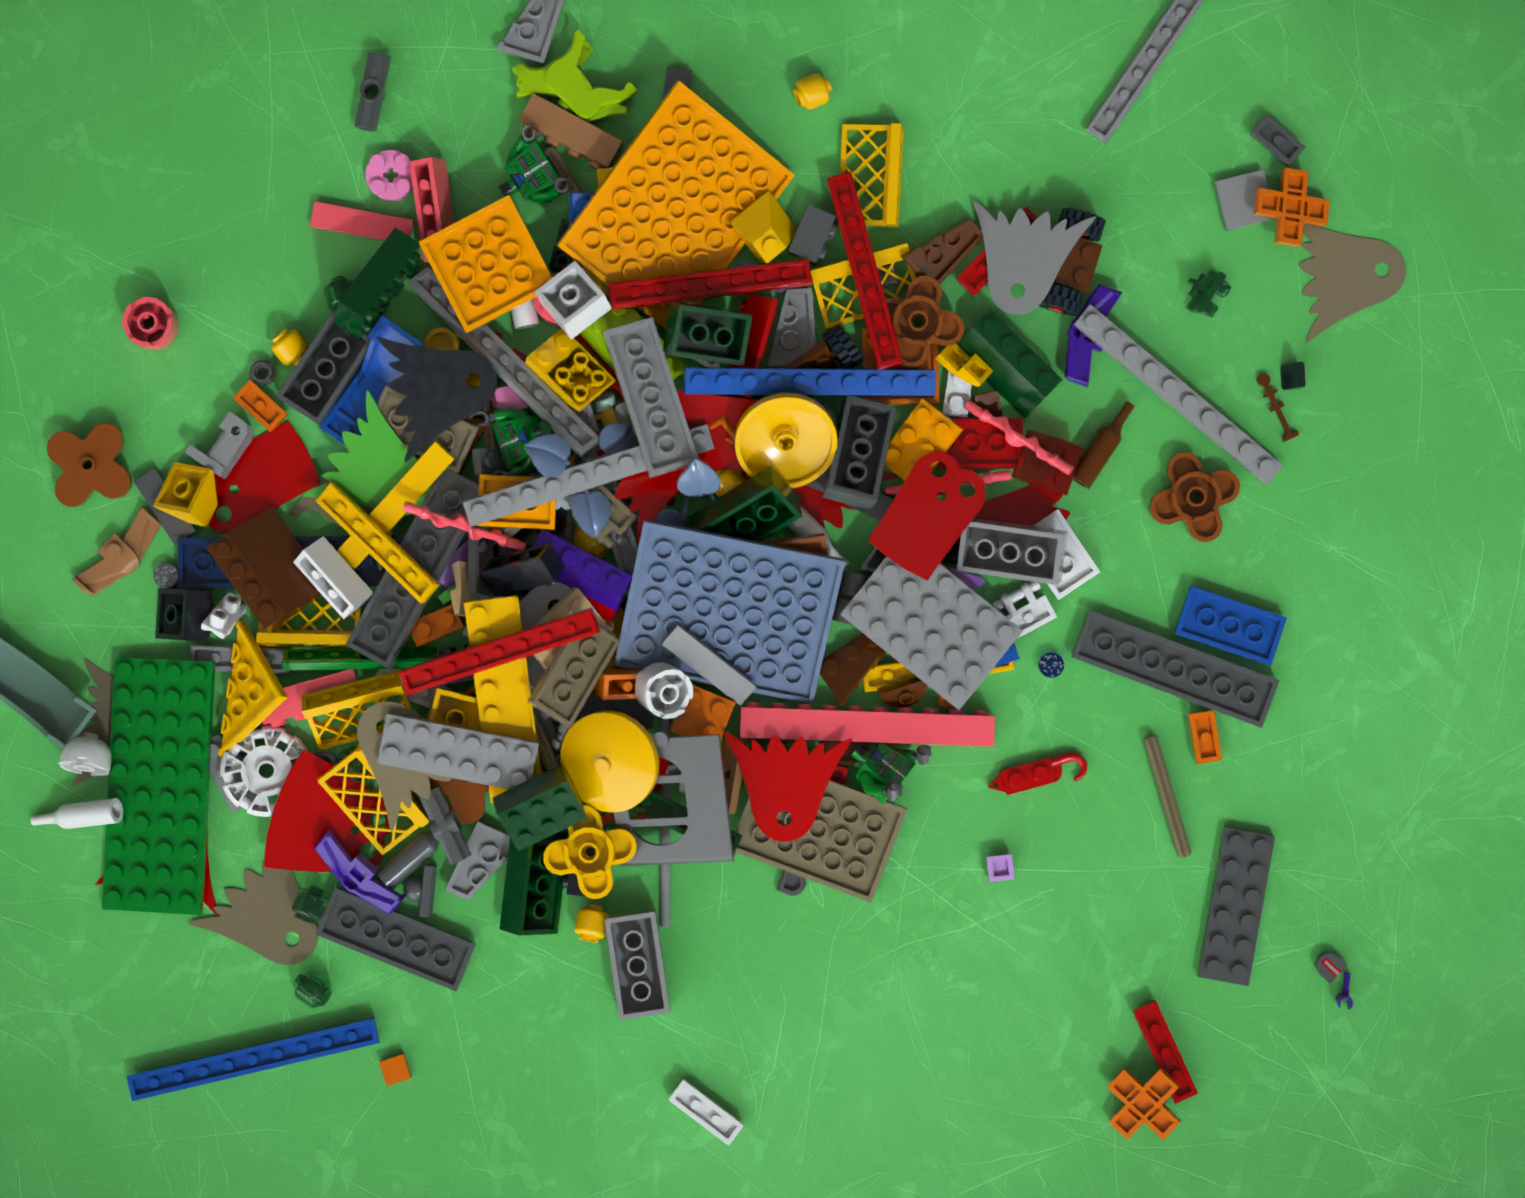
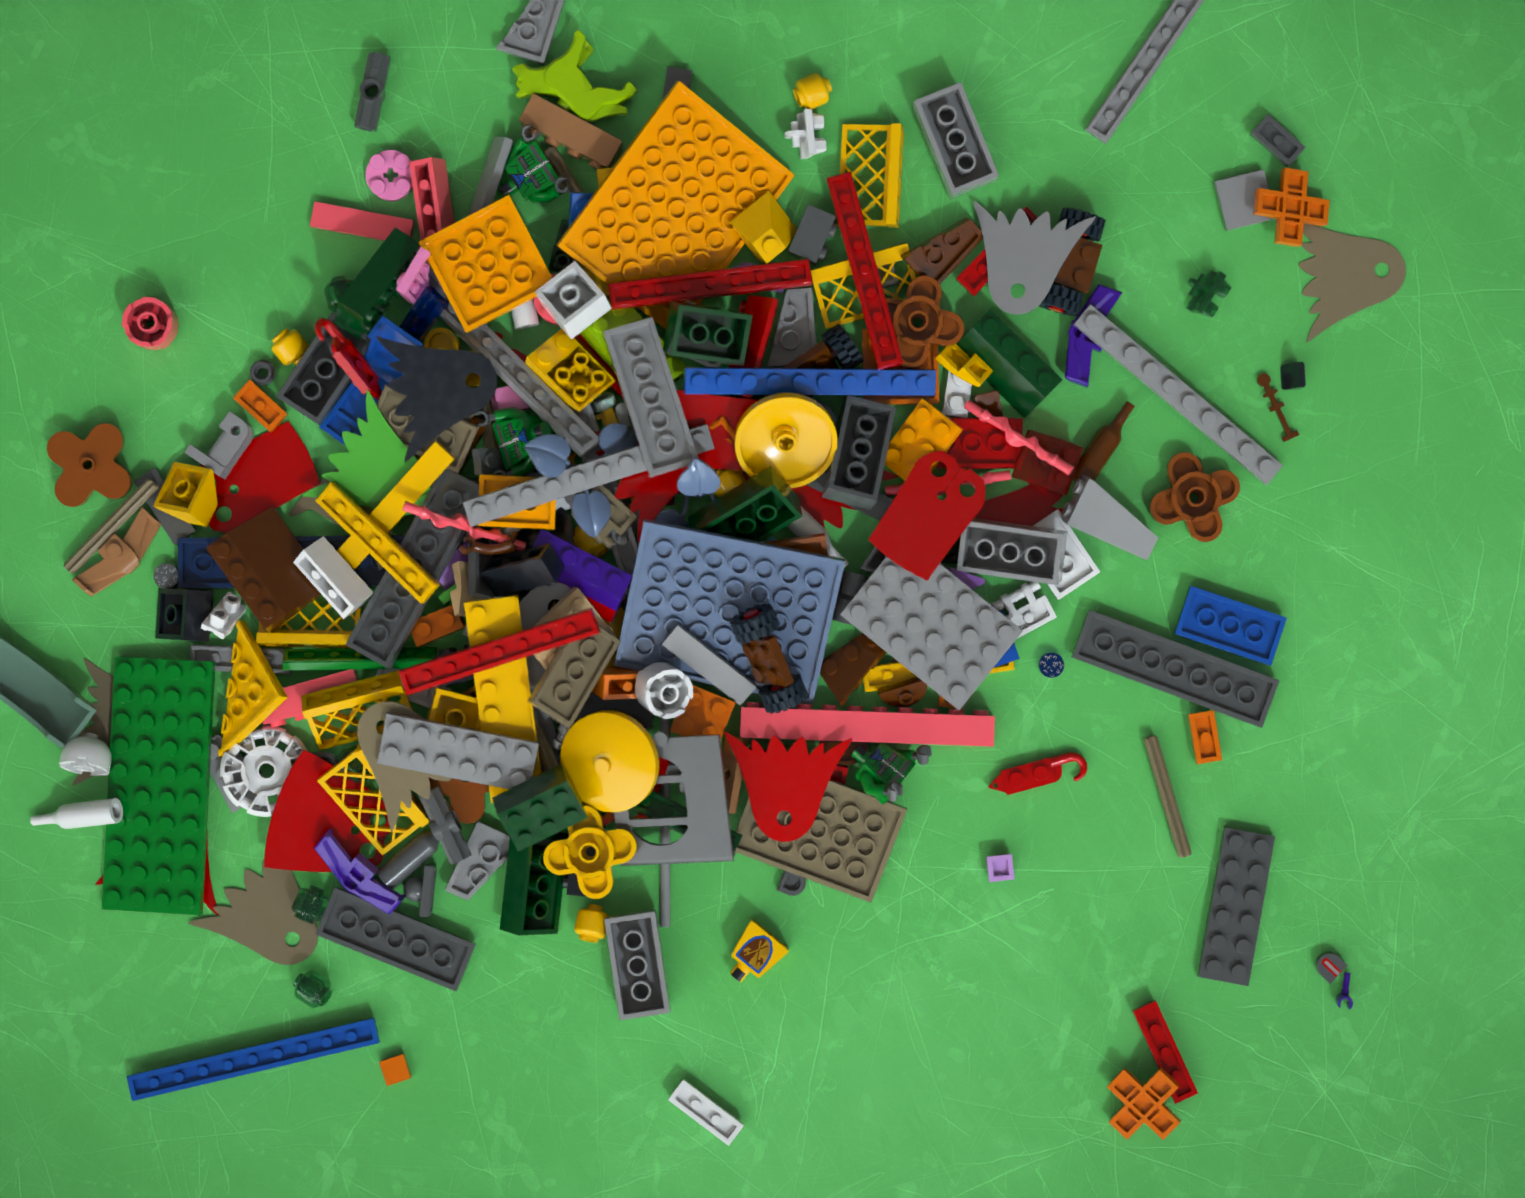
none -> dark tan axle [64,478,159,573]
none -> red plate [314,318,382,400]
none -> bright pink wing [396,247,430,306]
none -> clear blue plate [399,285,449,343]
none -> reddish brown piece [459,531,518,555]
none -> light grey tile [468,137,513,216]
none -> plate [729,604,808,714]
none -> torso [730,918,789,982]
none -> white hips [784,109,827,159]
none -> light grey brick [912,82,999,199]
none -> light grey slope [1062,474,1158,560]

